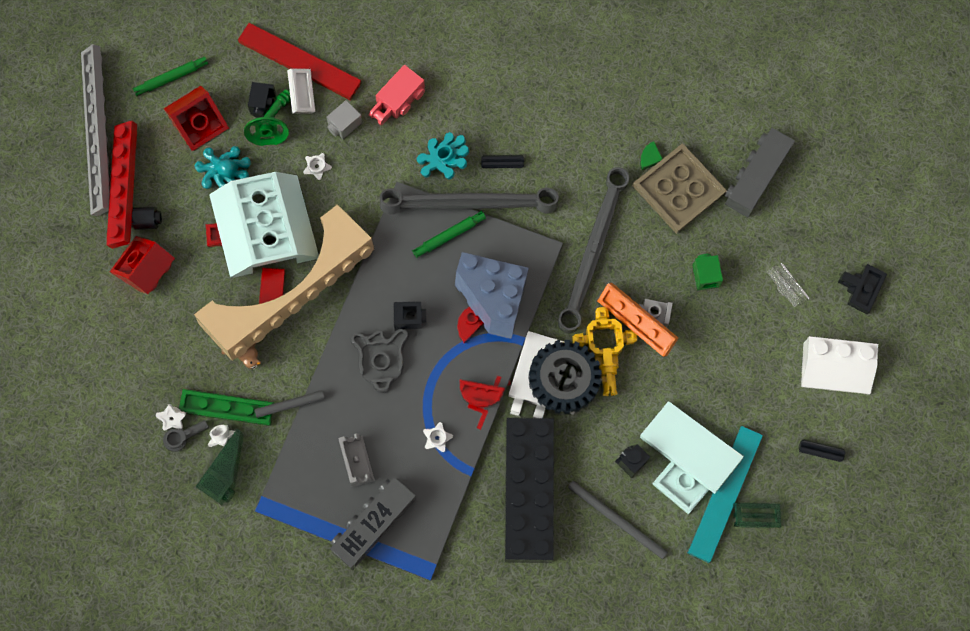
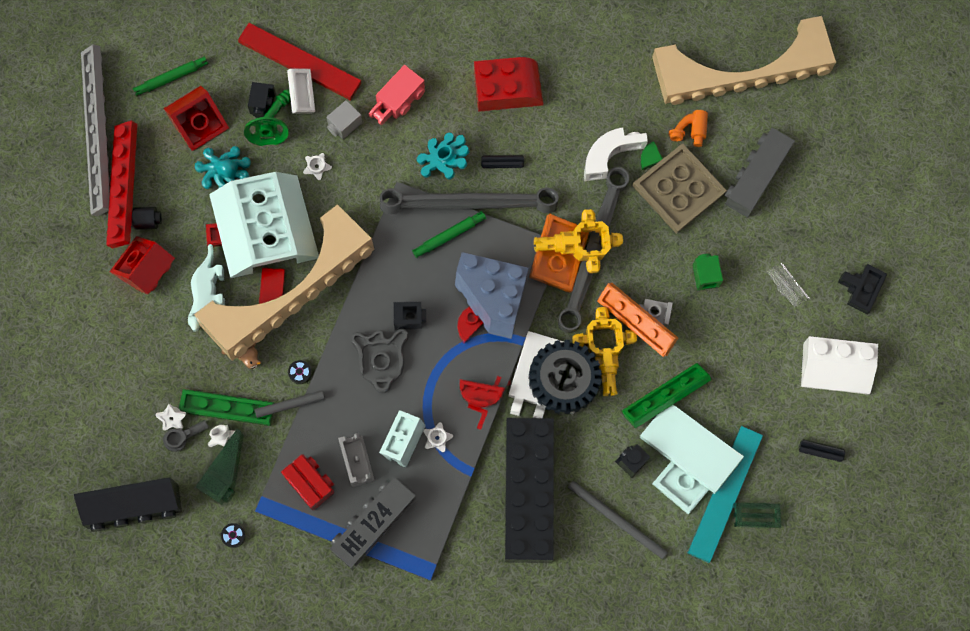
none -> black slope [74,477,182,532]
none -> light aqua animal [188,244,225,332]
none -> black tile [221,523,246,548]
none -> red brick [281,454,334,511]
none -> black tile [288,360,312,384]
none -> light aqua hinge [379,410,426,467]
none -> red brick [474,57,543,112]
none -> orange tile [529,214,589,293]
none -> yellow piece [534,209,623,273]
none -> white arch [584,128,648,181]
none -> green tile [621,363,711,429]
none -> tan arch [652,16,836,105]
none -> orange plant [669,110,708,147]

